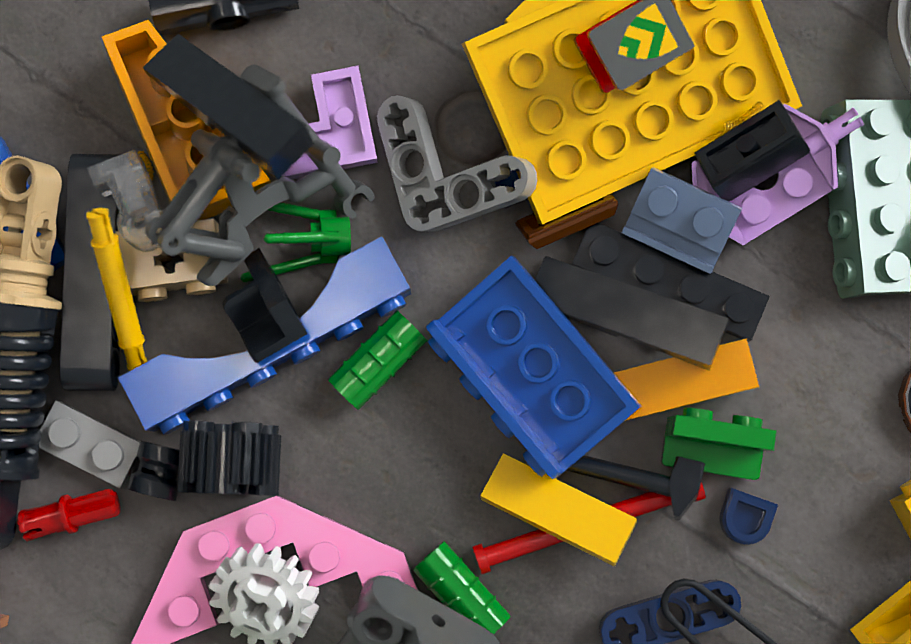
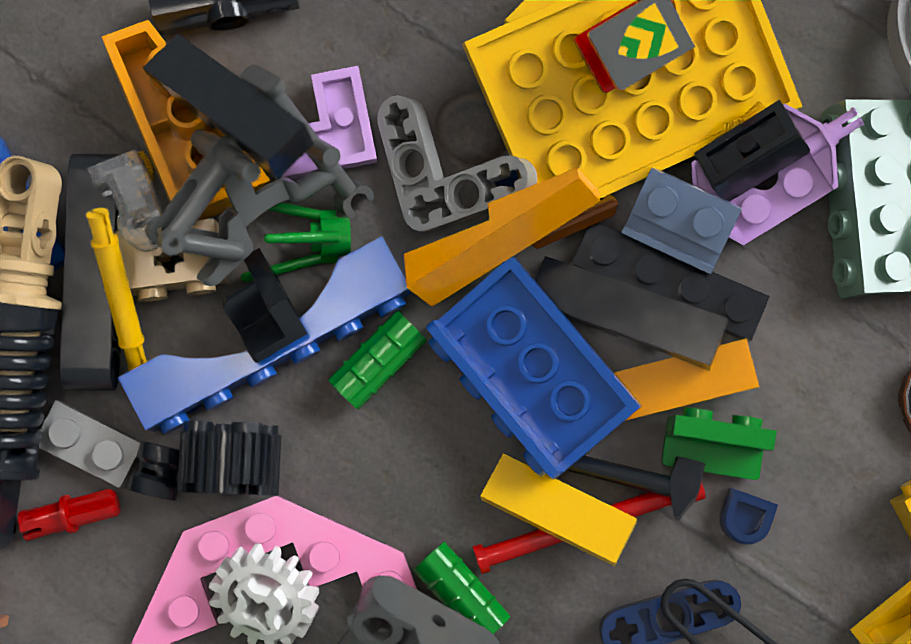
none -> light orange slope [404,168,601,307]

